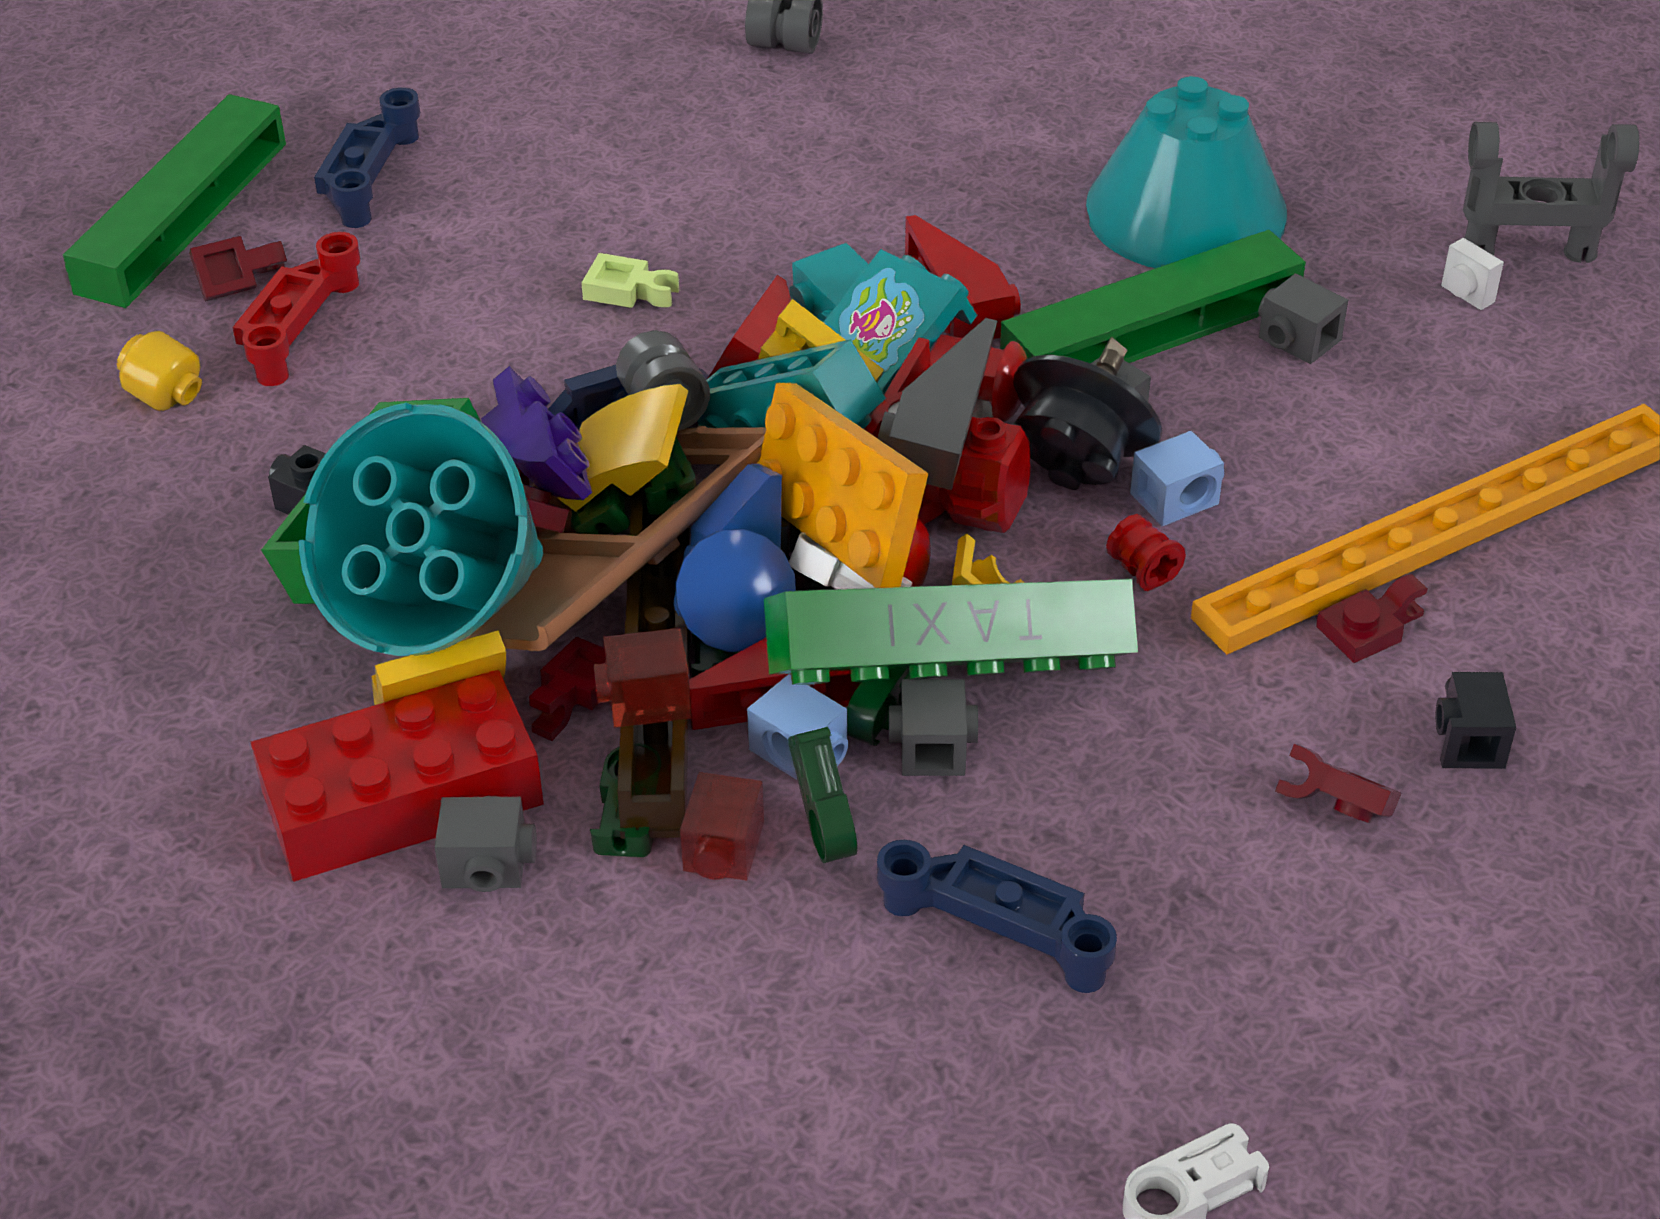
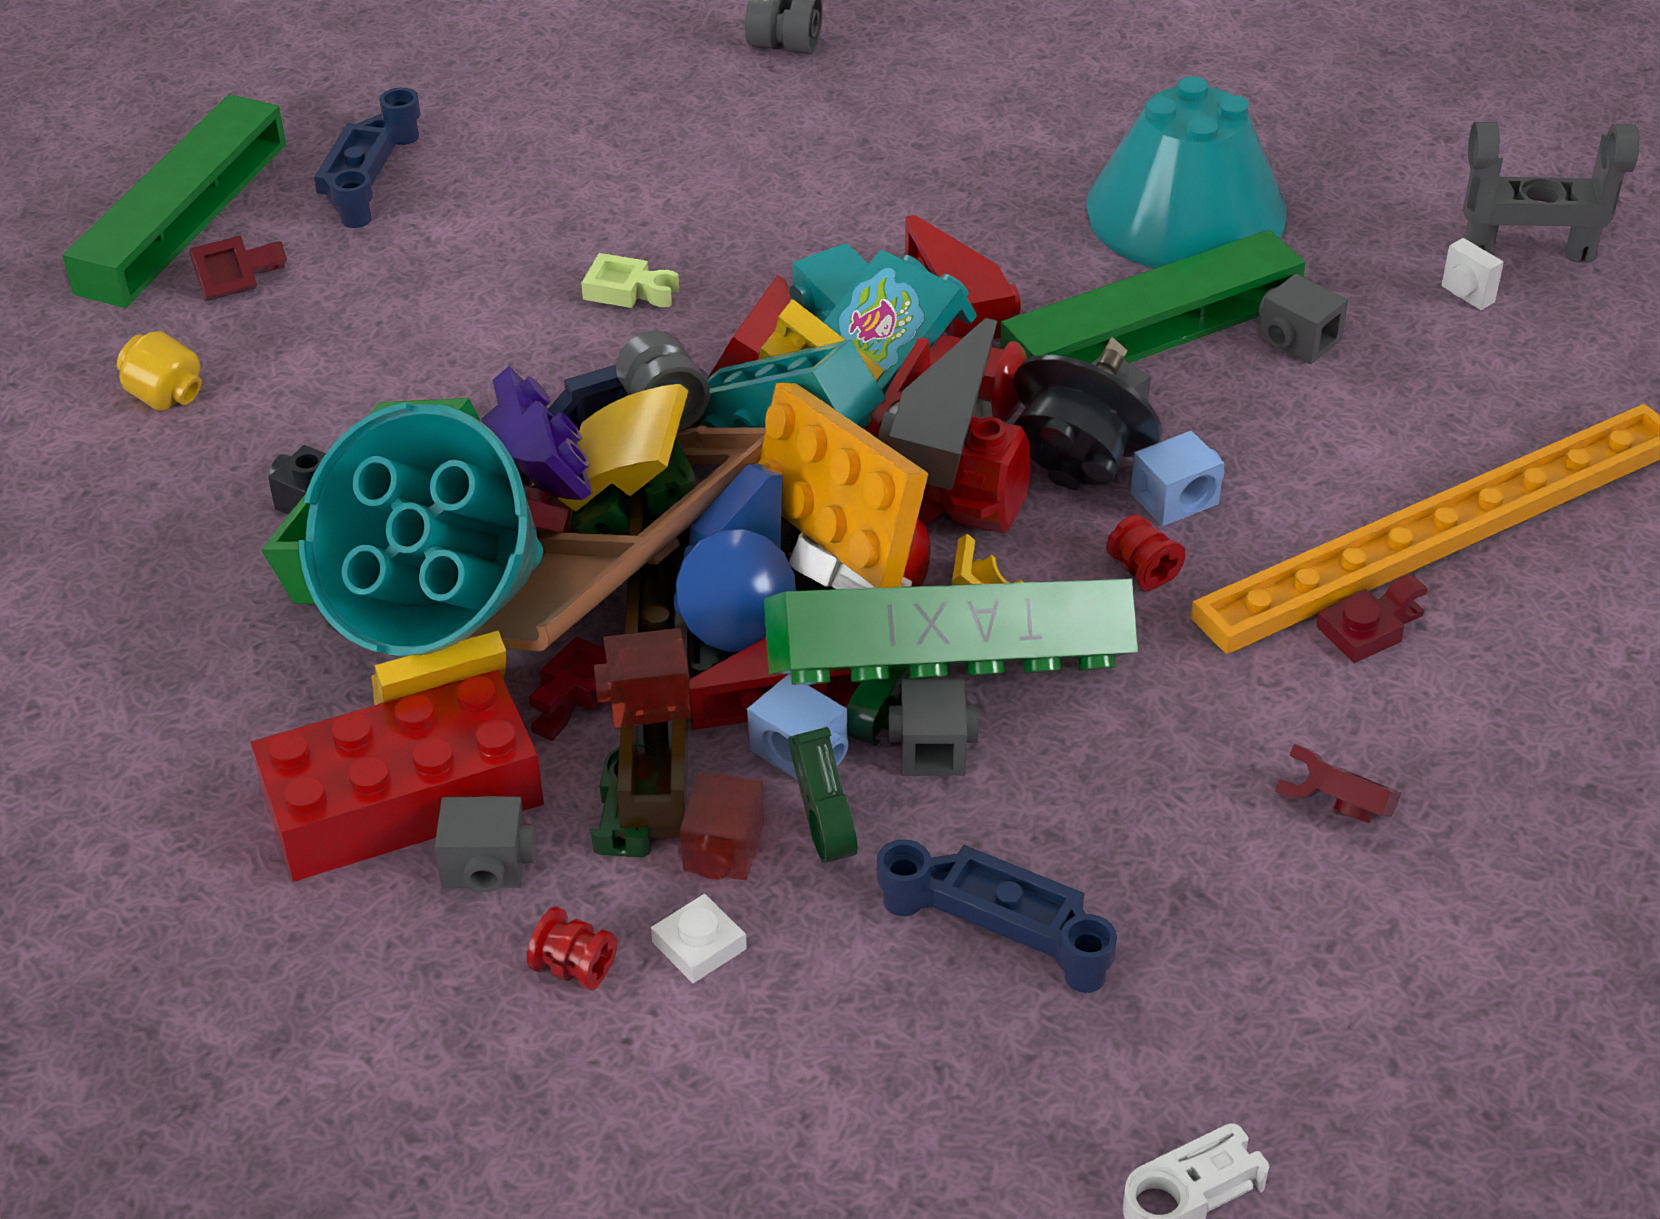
red plate [232,232,361,386] -> none
black brick [1435,672,1516,769] -> none
none -> red bush [527,906,617,991]
none -> white plate [651,894,747,983]

